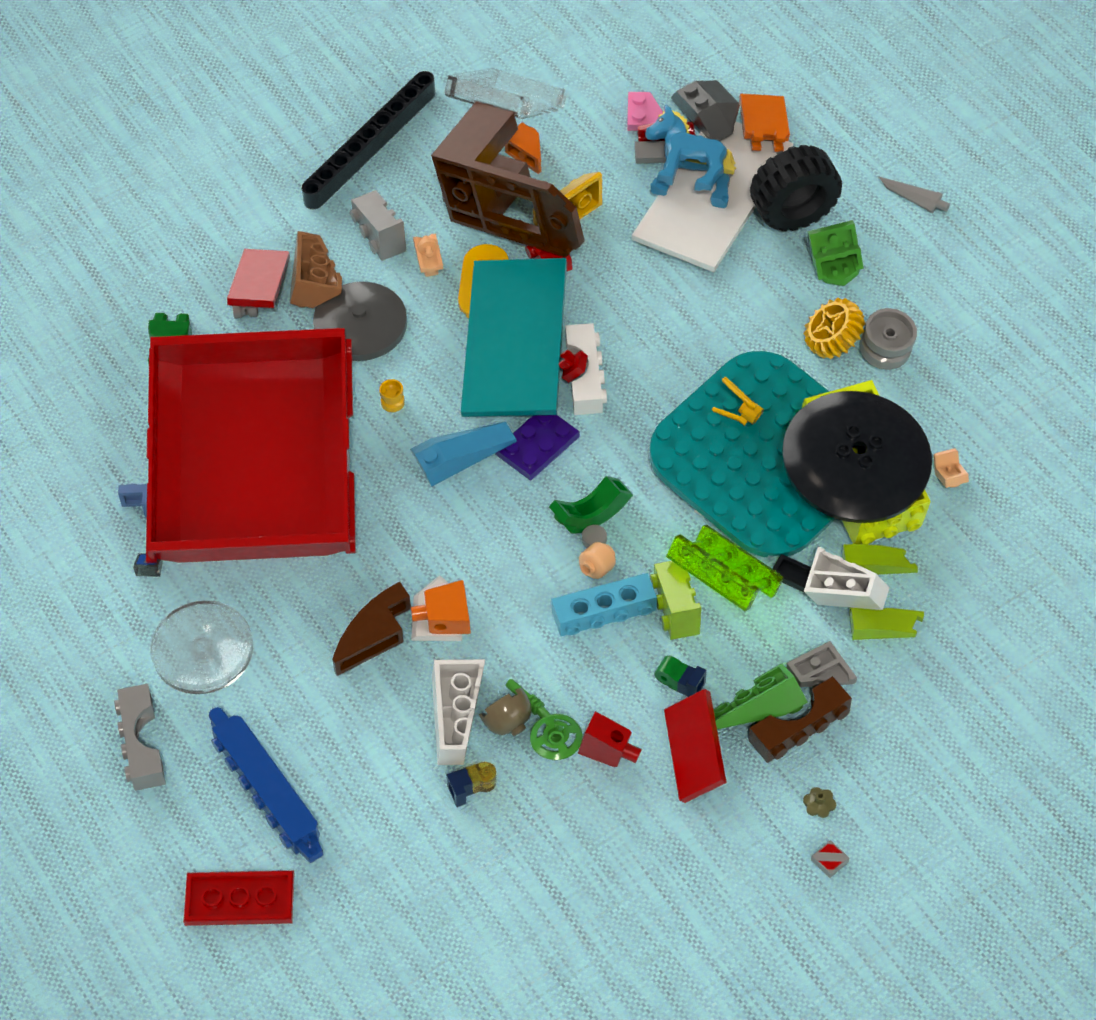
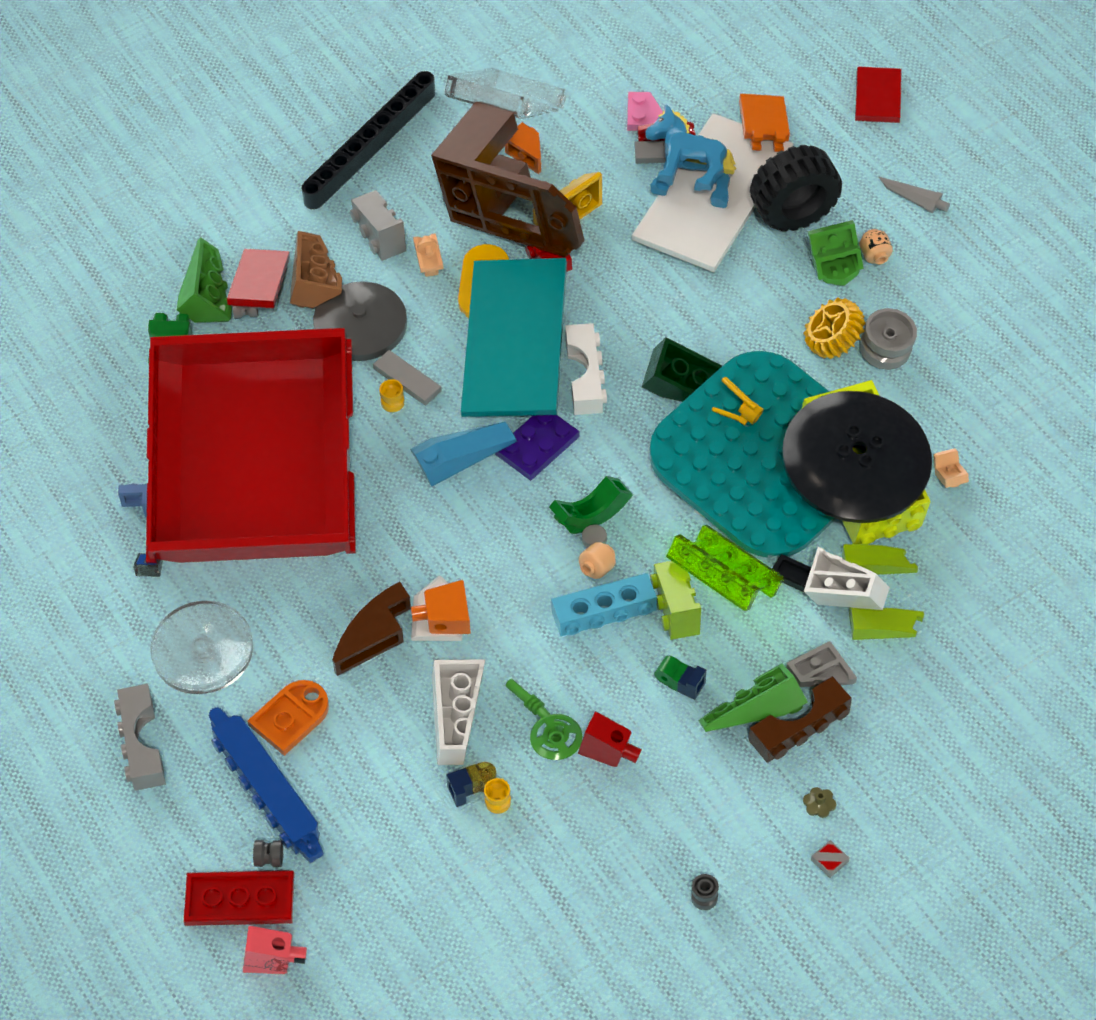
dark tan cylinder [479,688,532,737] -> none
red tile [559,350,588,383] -> none
red tile [664,689,727,803] -> none
dark grey wedge [671,80,739,141] -> none
none -> bright green wedge [176,237,232,323]
none -> coral torso [243,926,307,974]
none -> orange tile [247,680,329,756]
none -> dark grey wheel [253,840,283,867]
none -> light grey tile [373,350,442,406]
none -> yellow wheel [484,778,511,814]
none -> dark green slope [642,337,722,402]
none -> dark grey wheel [691,874,719,910]
none -> red tile [855,66,902,123]
none -> light nougat head [859,229,893,265]

